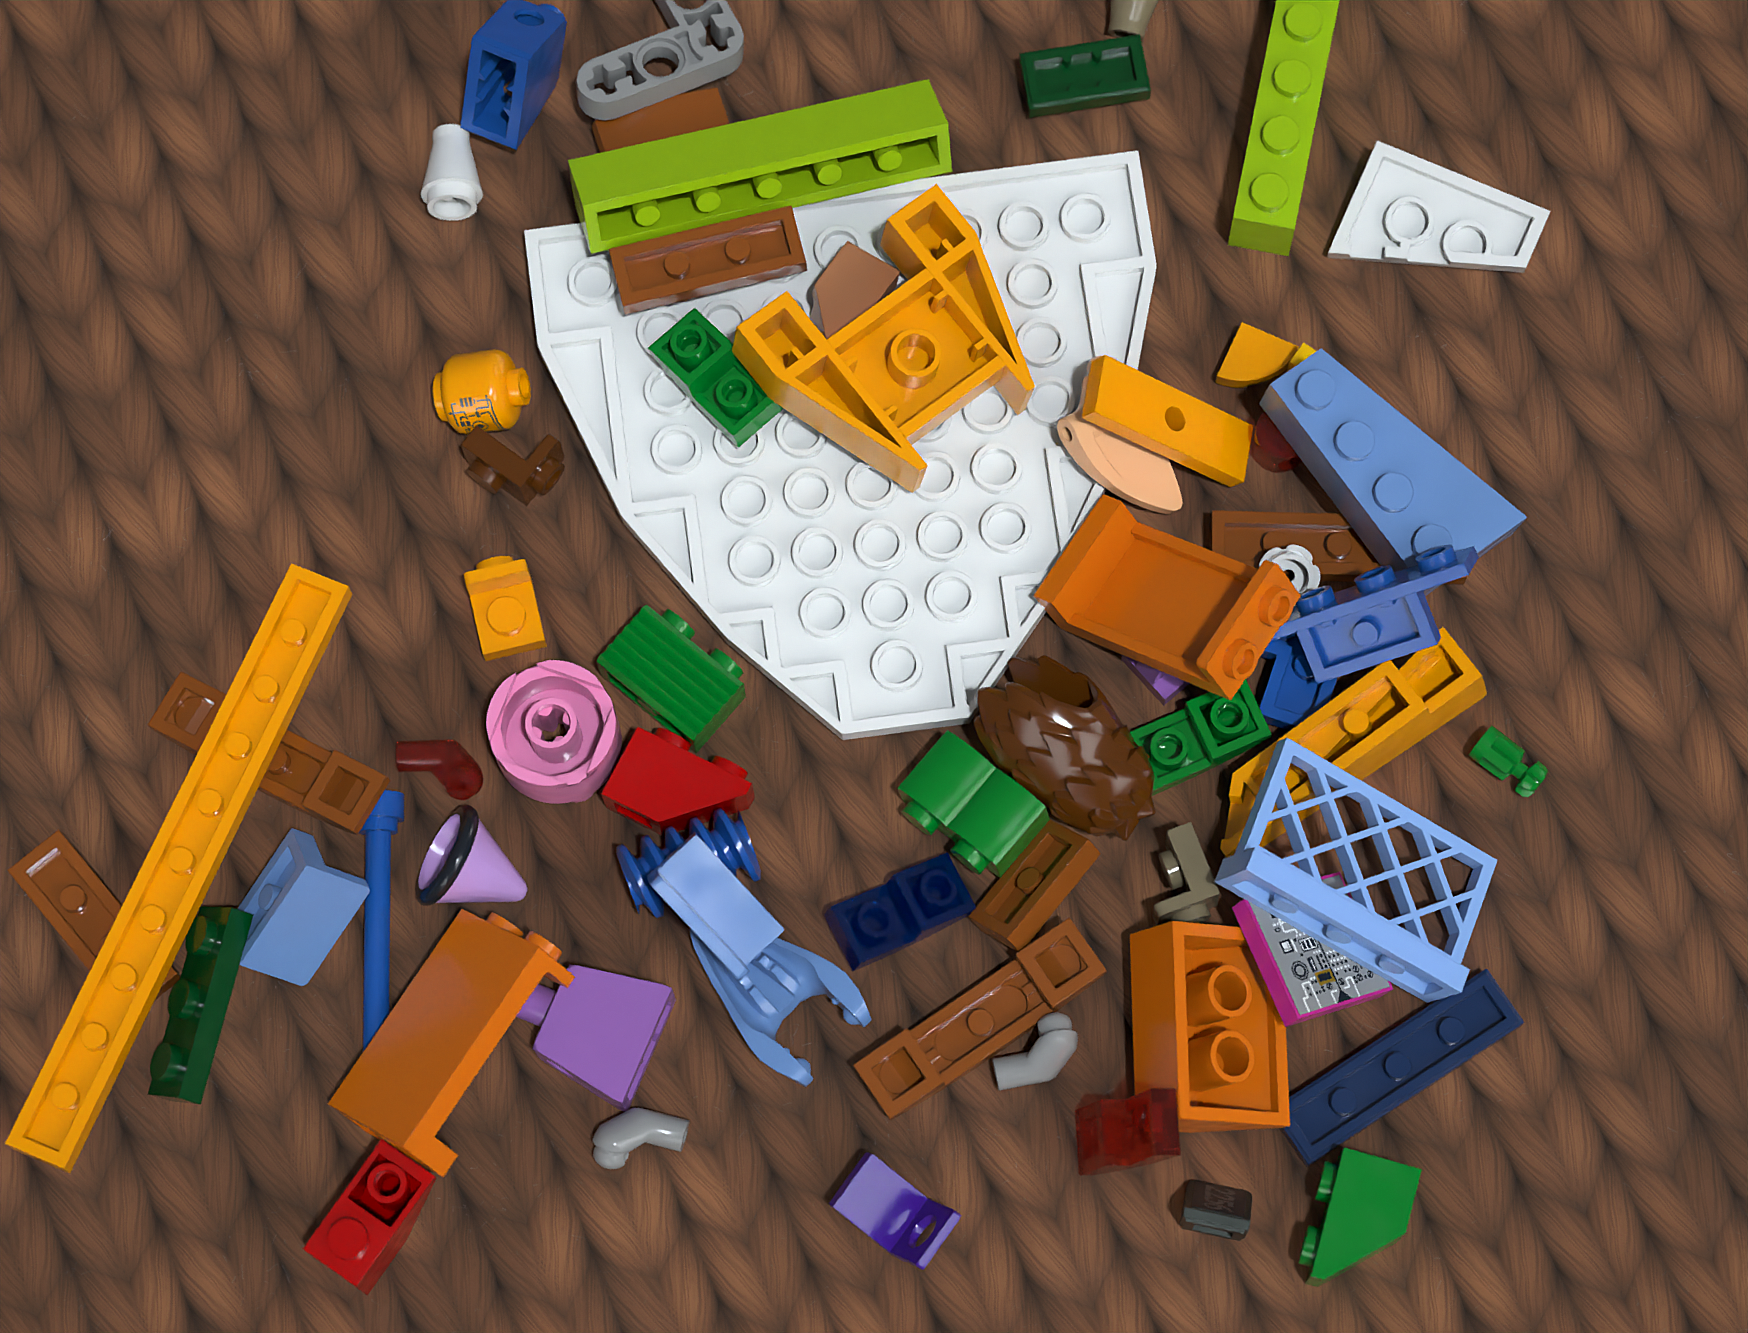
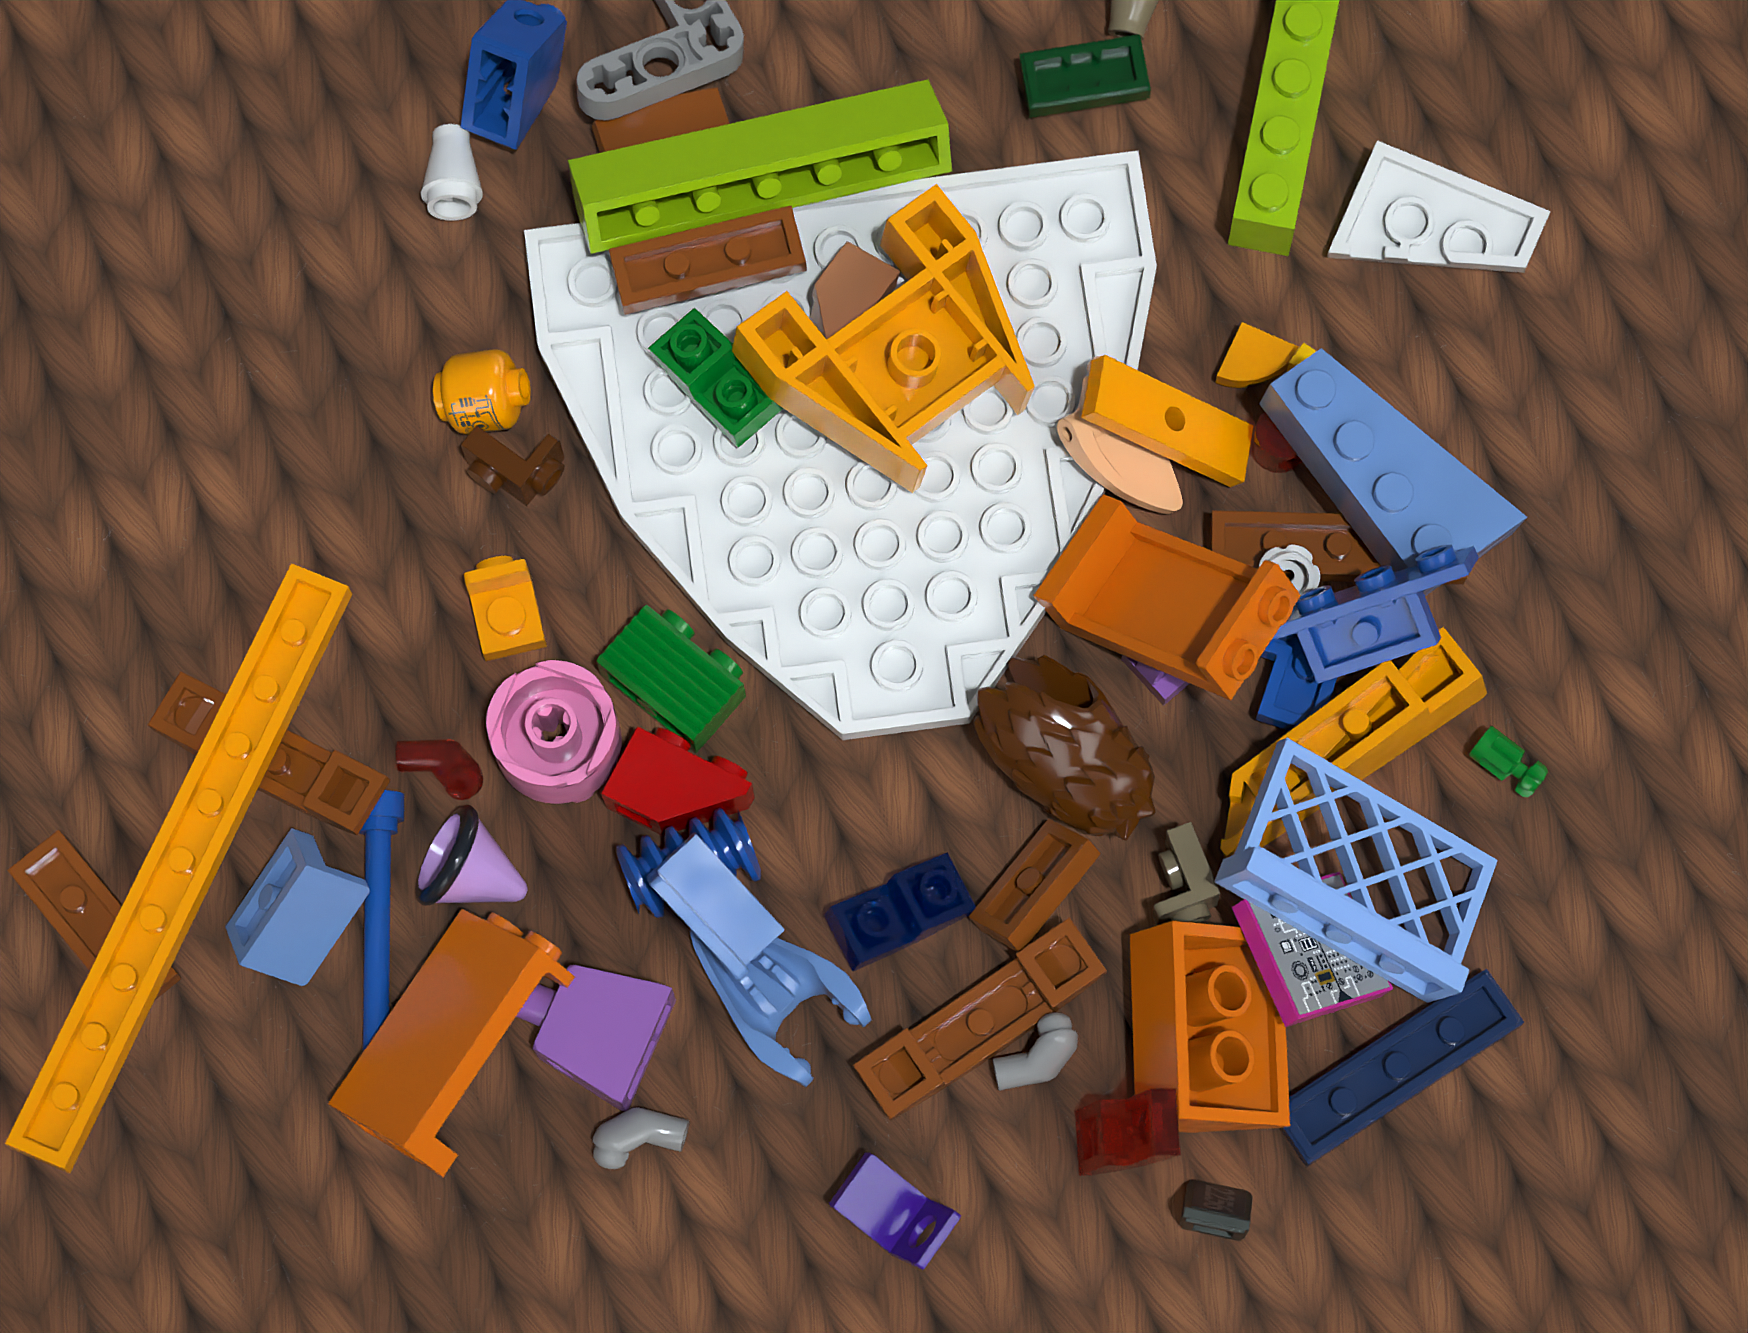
dark green plate [148,906,253,1105] -> none
red slope [303,1139,437,1296] -> none
green brick [898,730,1050,878] -> none
green slope [1130,679,1272,796] -> none
green slope [1298,1147,1422,1287] -> none

